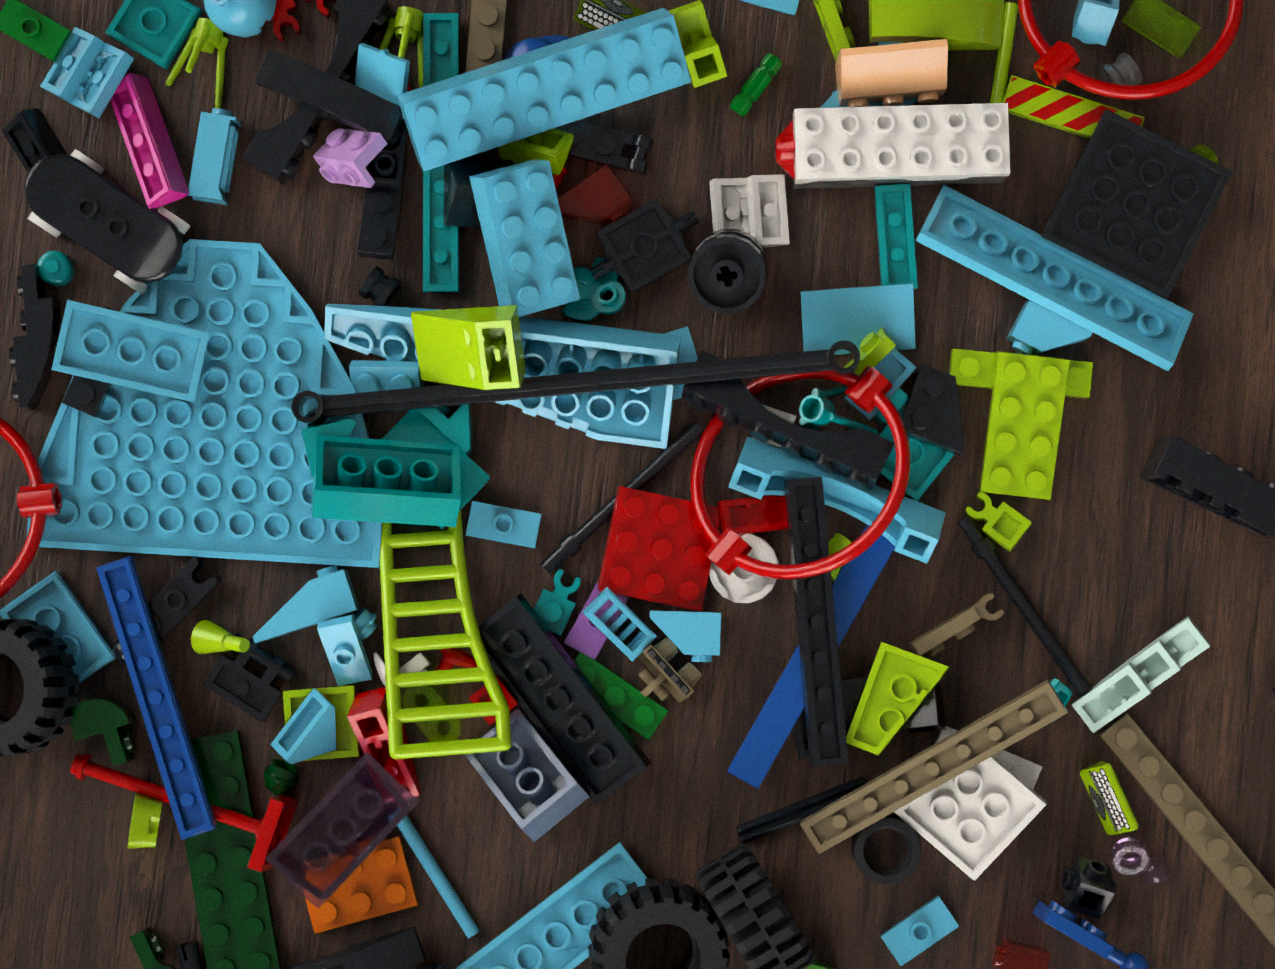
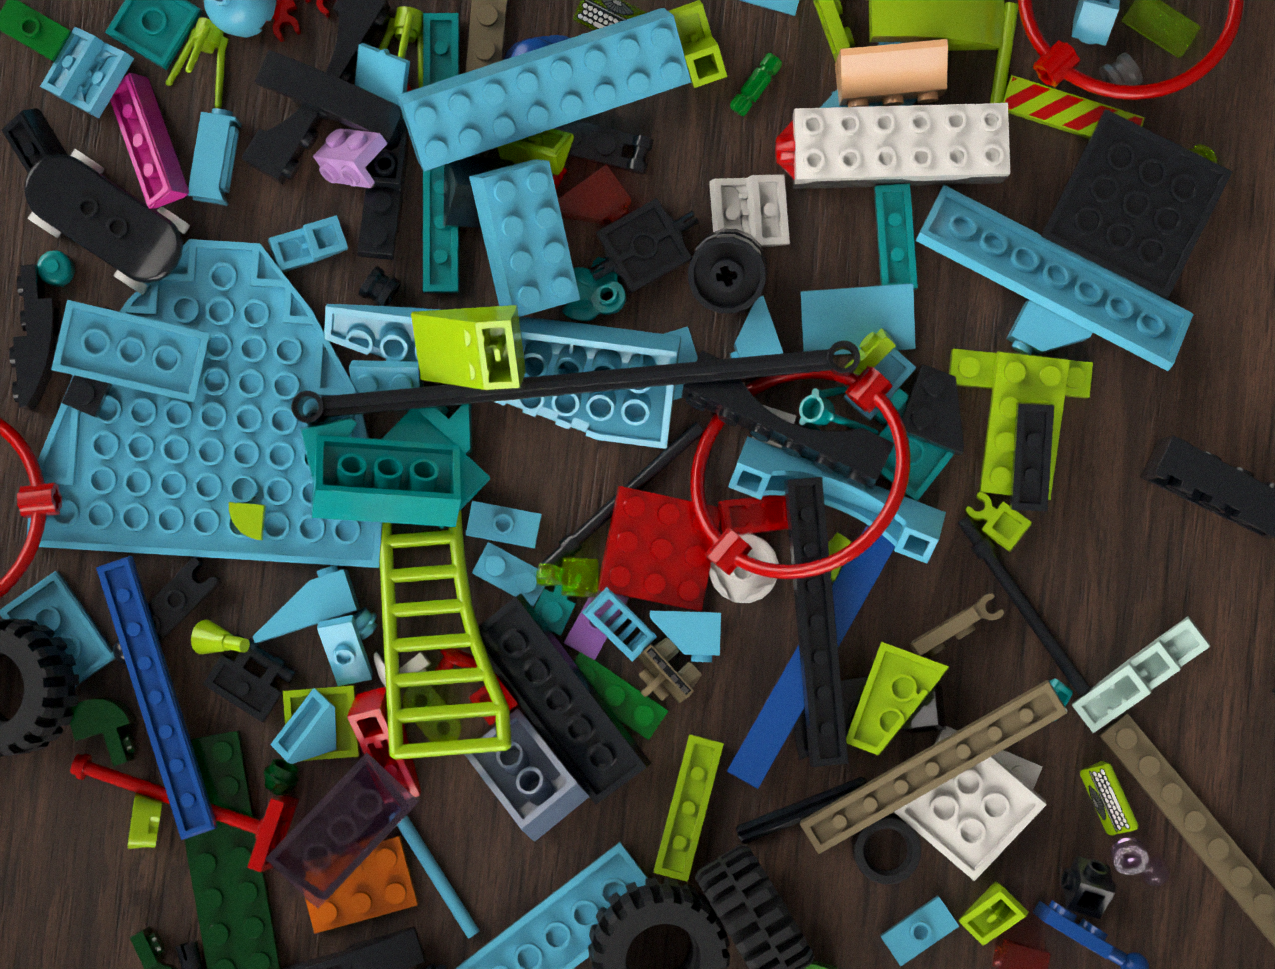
none -> lime tile [229,502,266,541]
none -> medium azure slope [268,215,348,272]
none -> medium azure plate [472,542,551,607]
none -> clear neon green plate [536,558,598,597]
none -> lime plate [653,734,724,882]
none -> medium azure slope [730,296,783,379]
none -> lime slope [958,881,1029,946]
none -> black plate [1010,402,1054,511]

